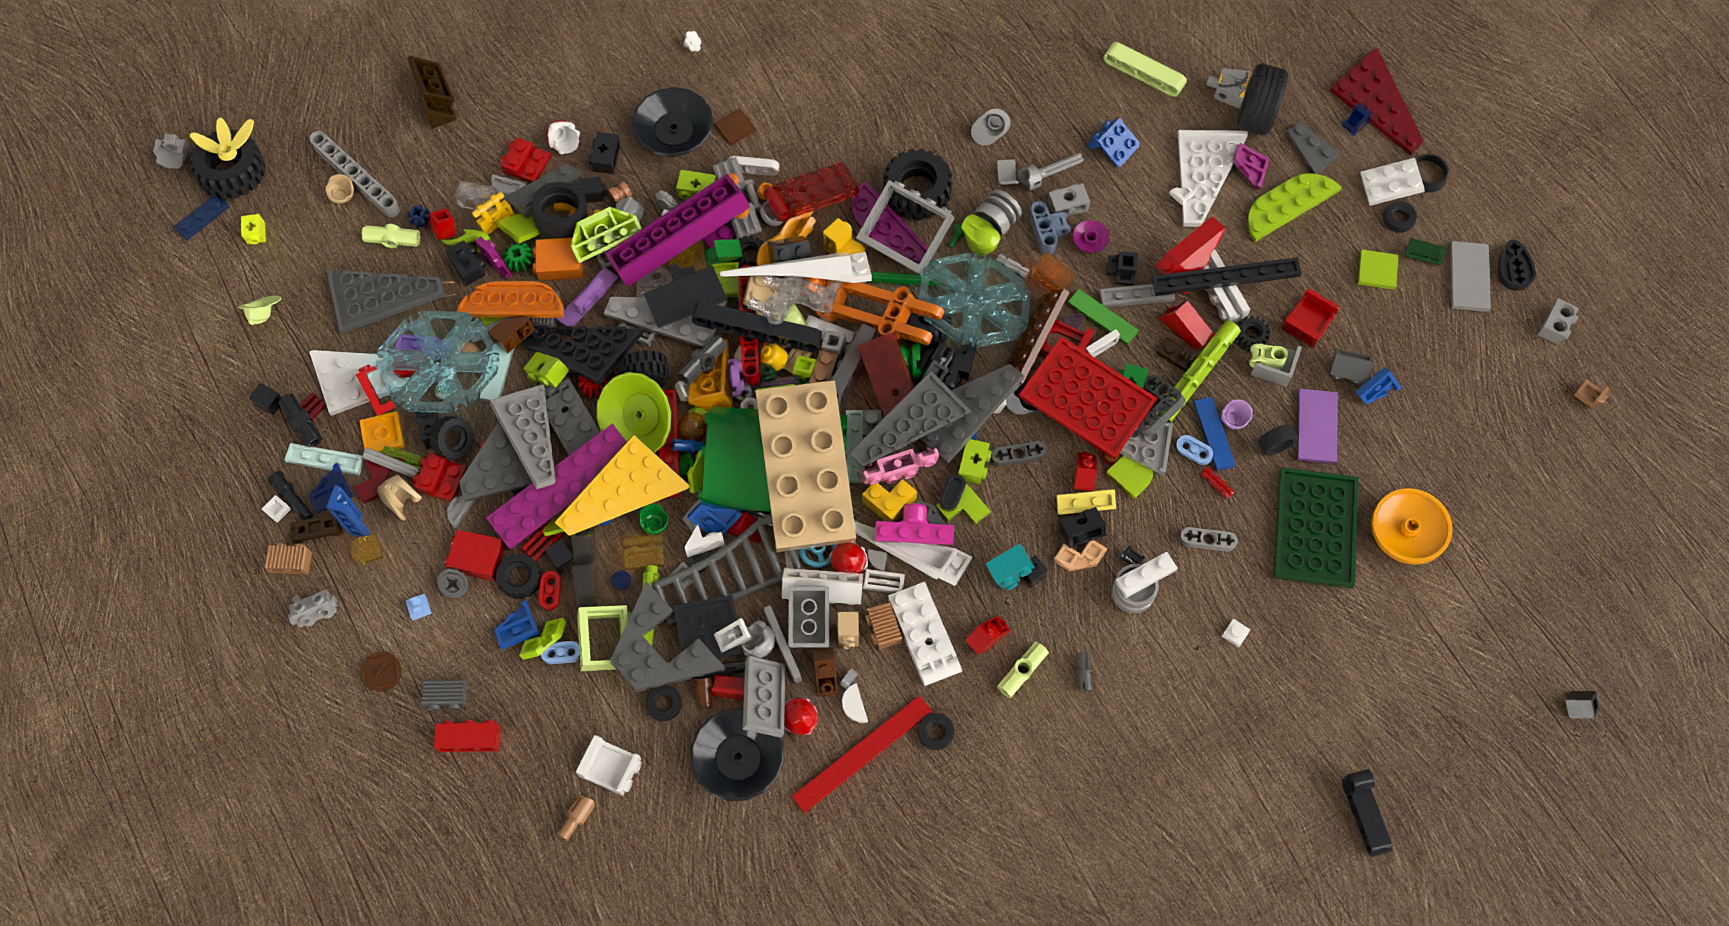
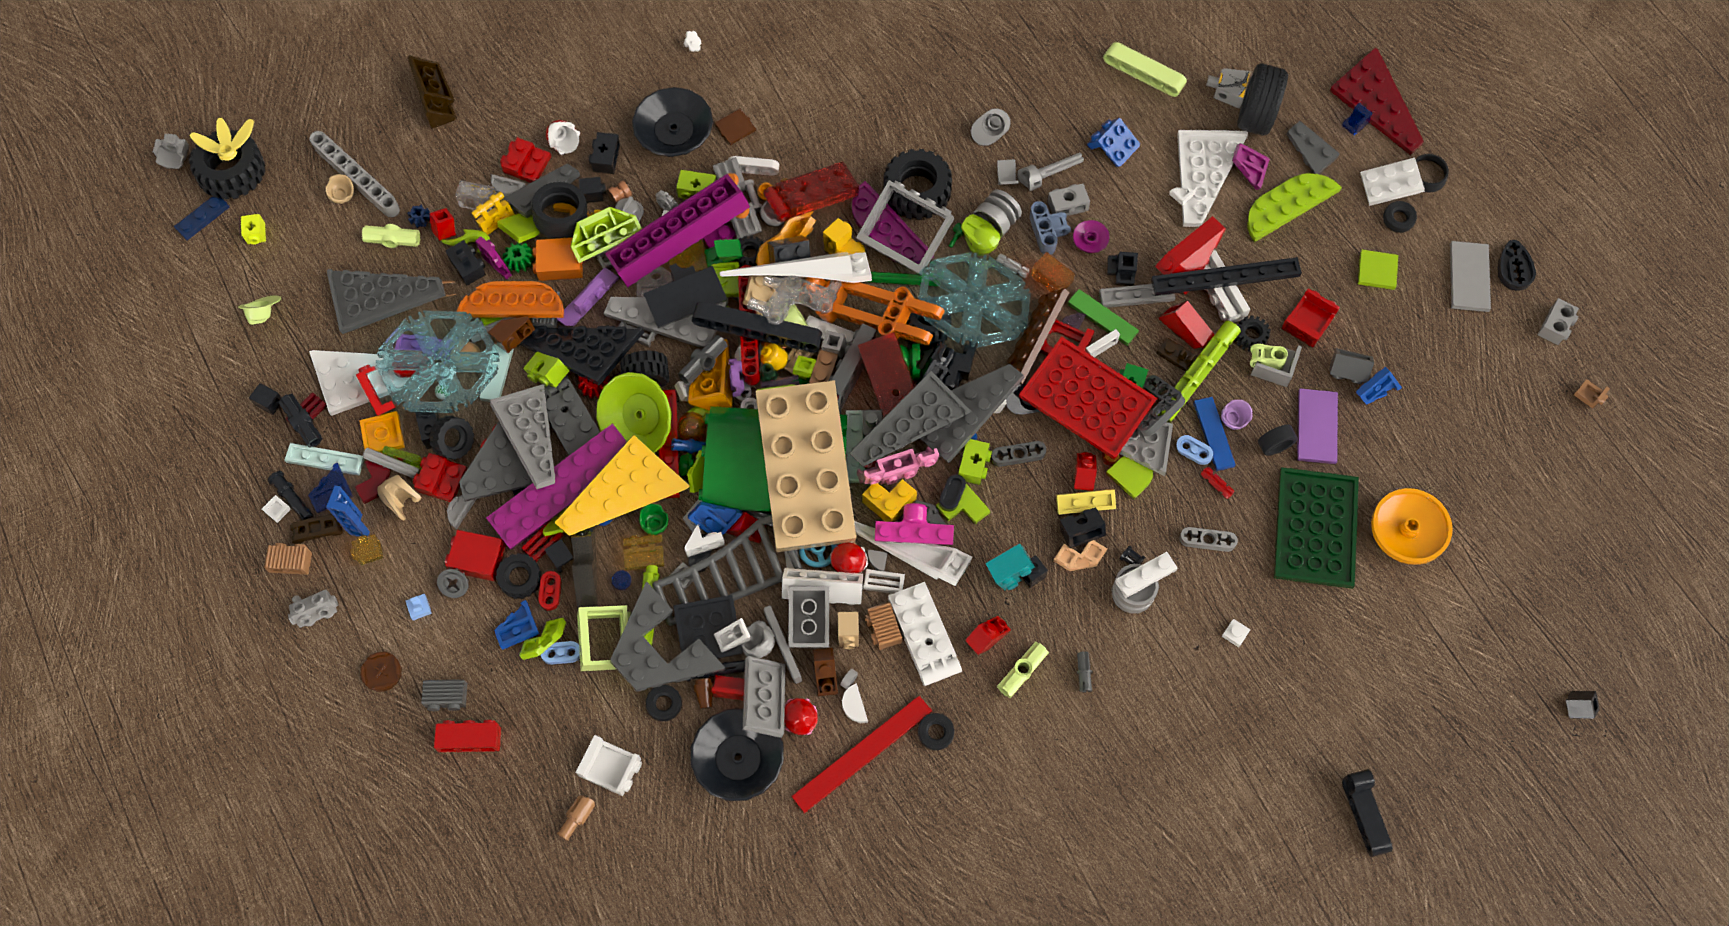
dark green plate [1404,237,1447,266] -> none

